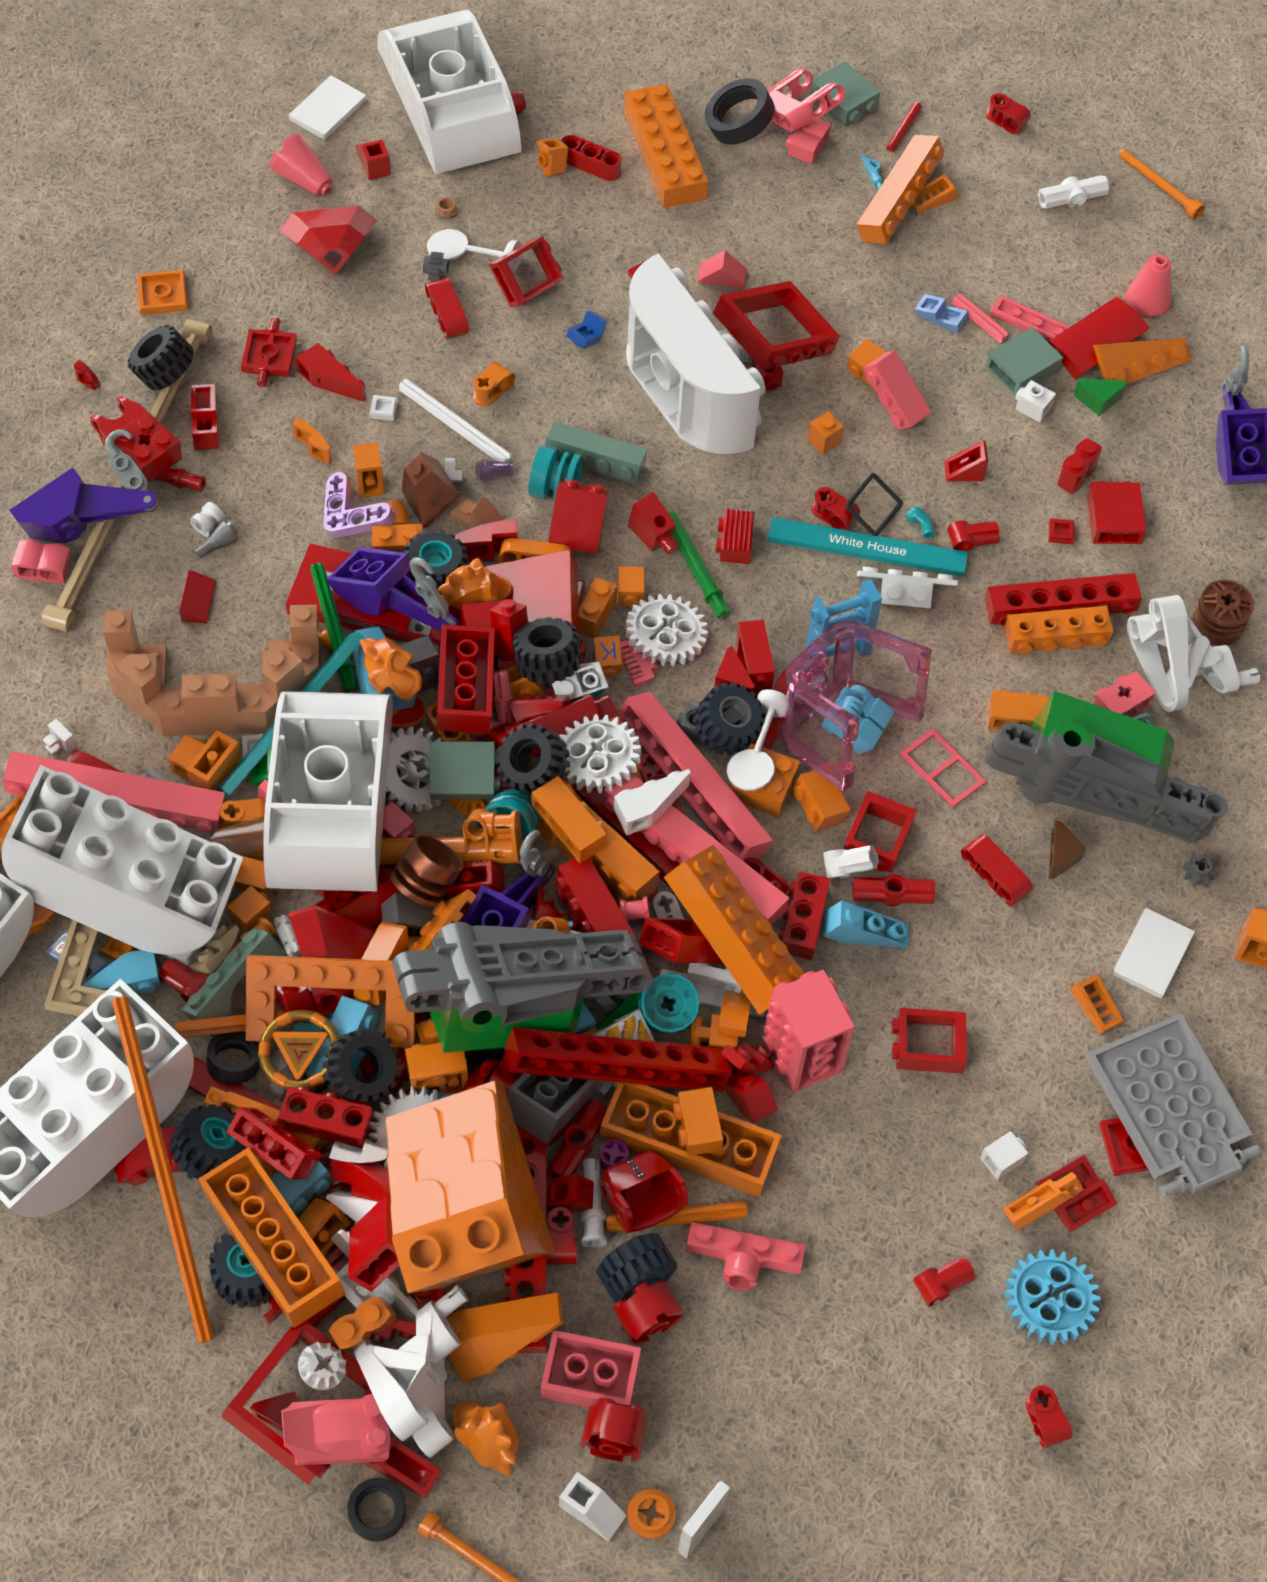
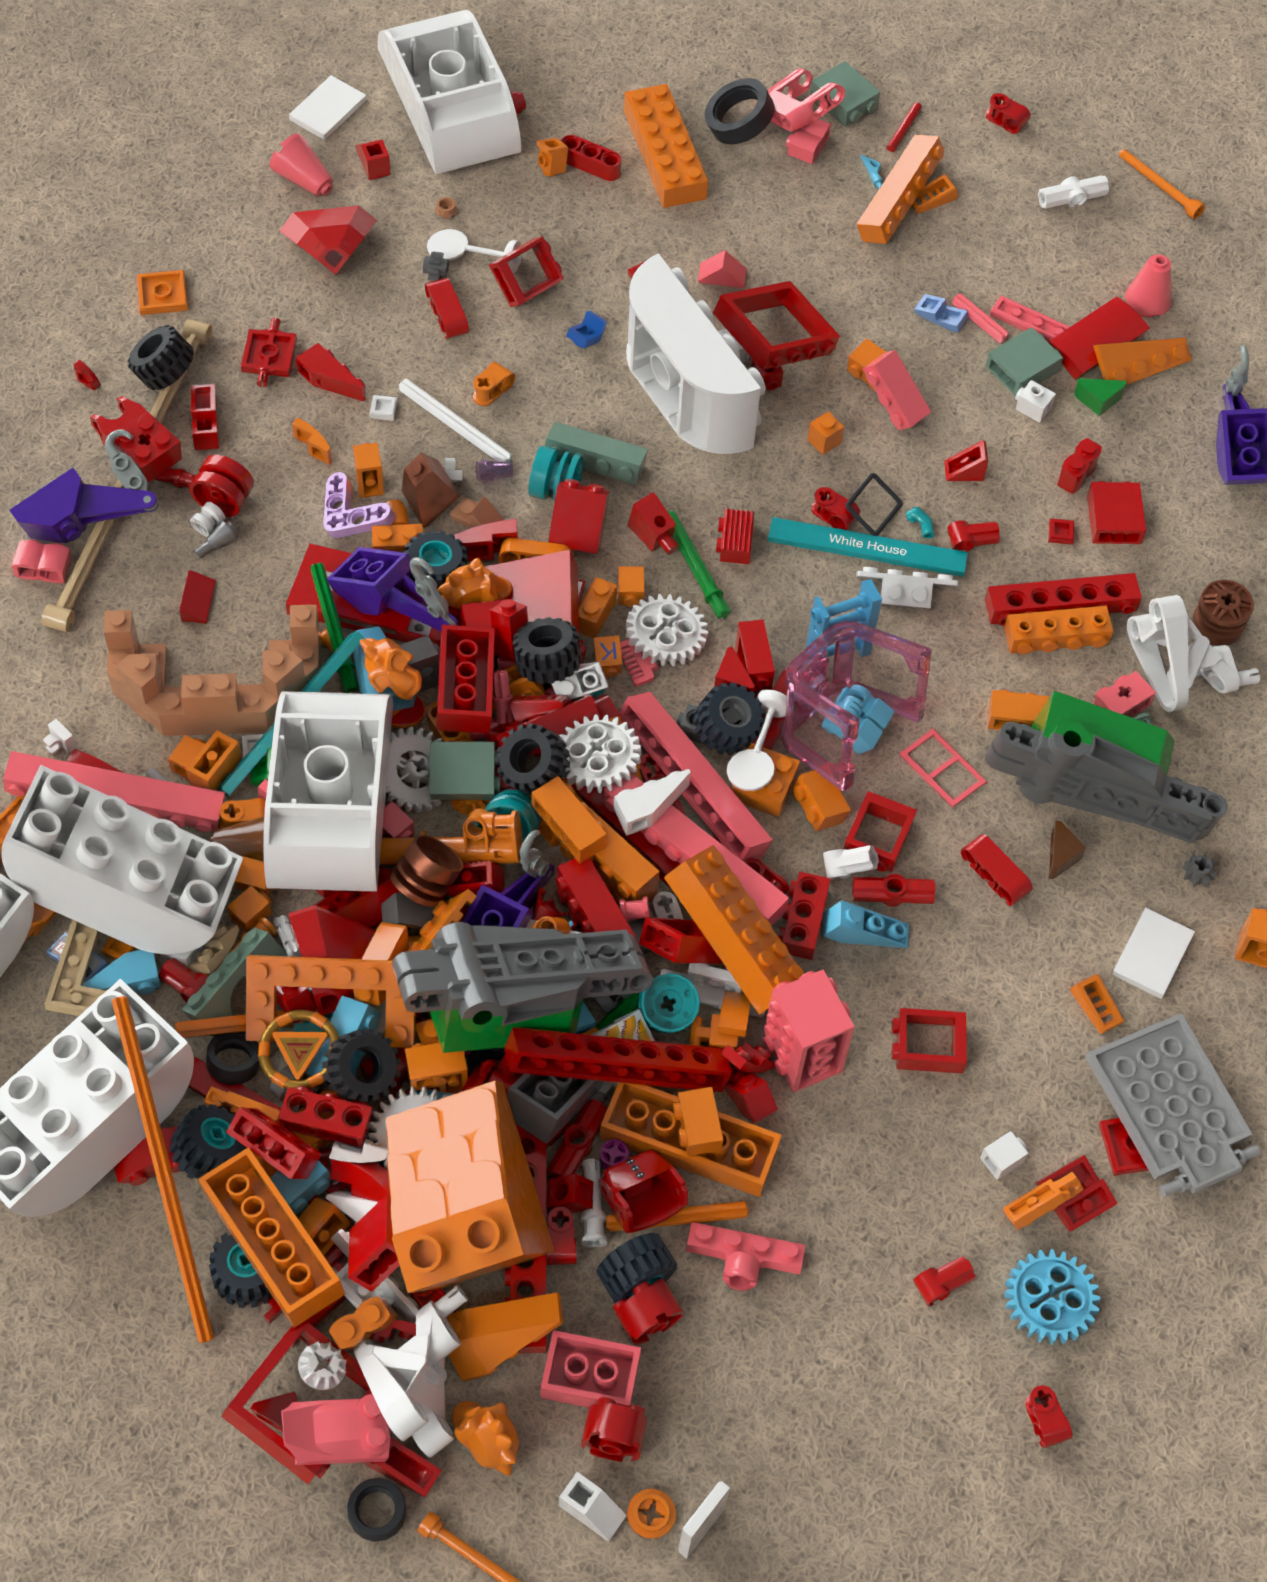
none -> red wheel [189,455,254,518]

